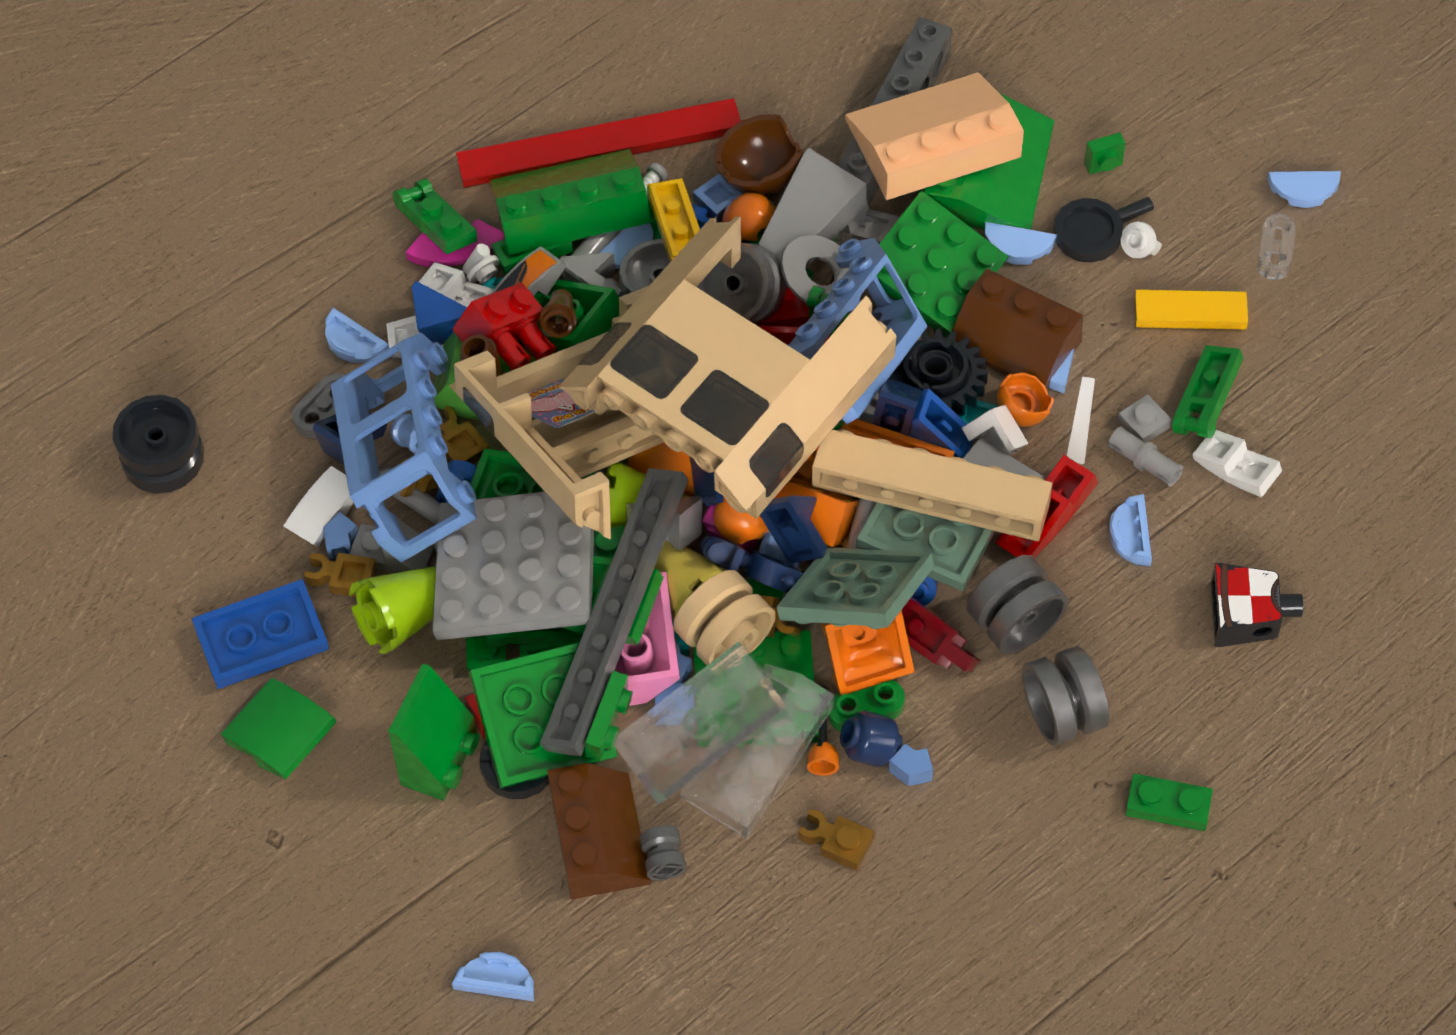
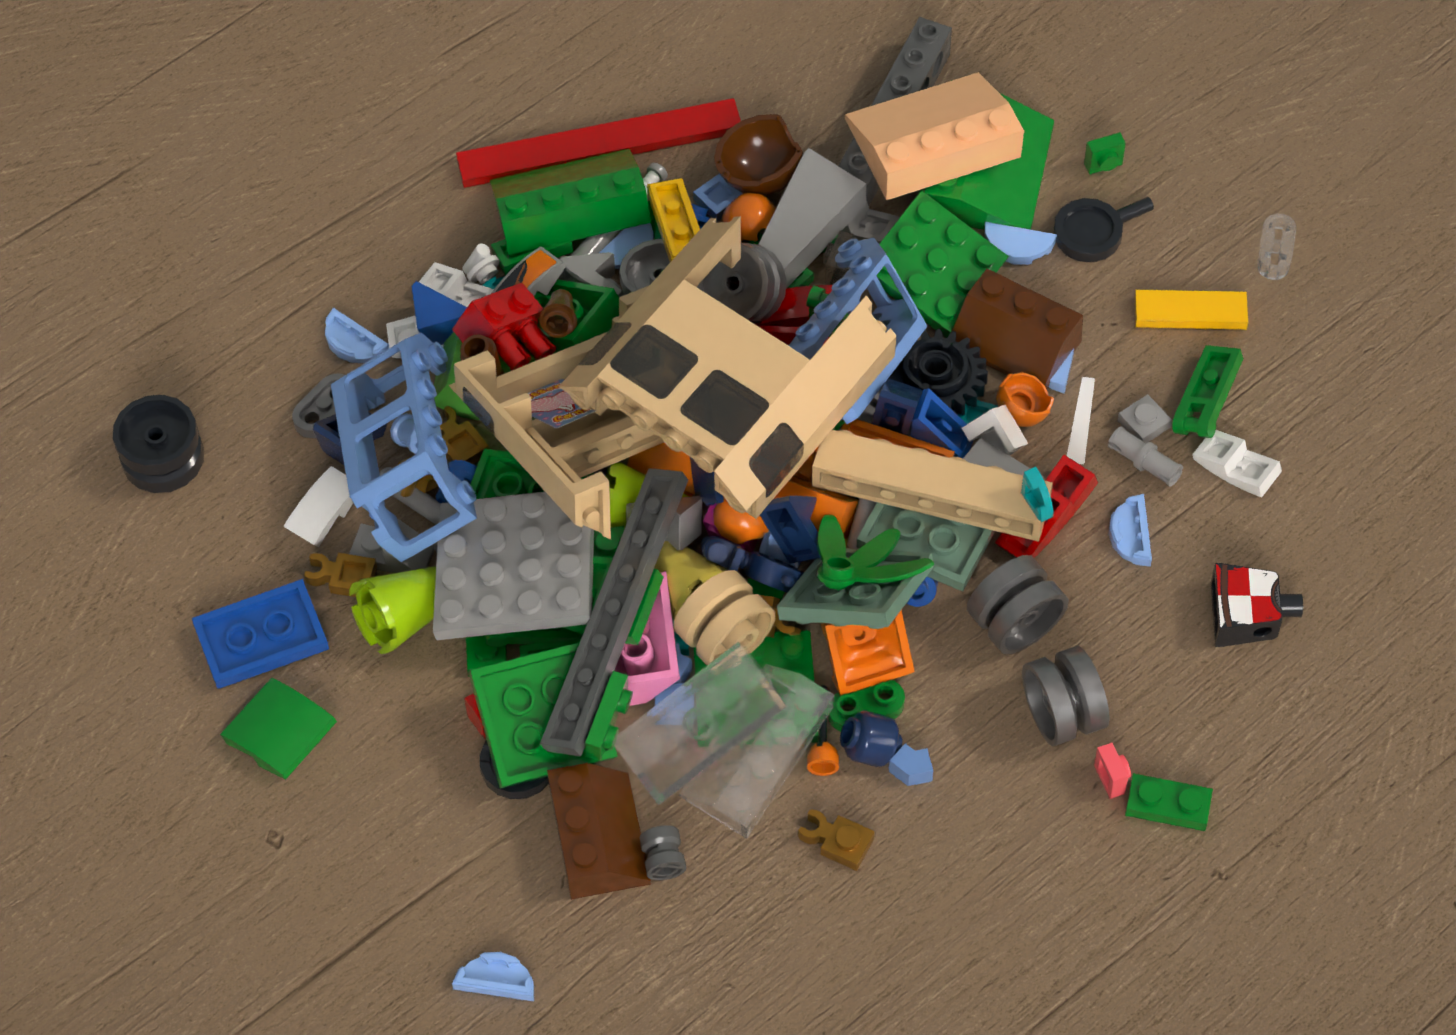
medium blue piece [323,512,358,560] -> none
green slope [388,663,480,801] -> none
green plate [392,178,477,255] -> none
dark pink tile [405,219,505,268] -> none
light grey gear [781,235,850,303] -> none
dark red hinge [902,597,980,673] -> none
white plate [1120,222,1162,258] -> none
light blue tile [1267,171,1341,208] -> none
none -> green plant [817,515,934,590]
none -> teal tile [1021,466,1054,522]
none -> coral plate [1094,743,1131,799]

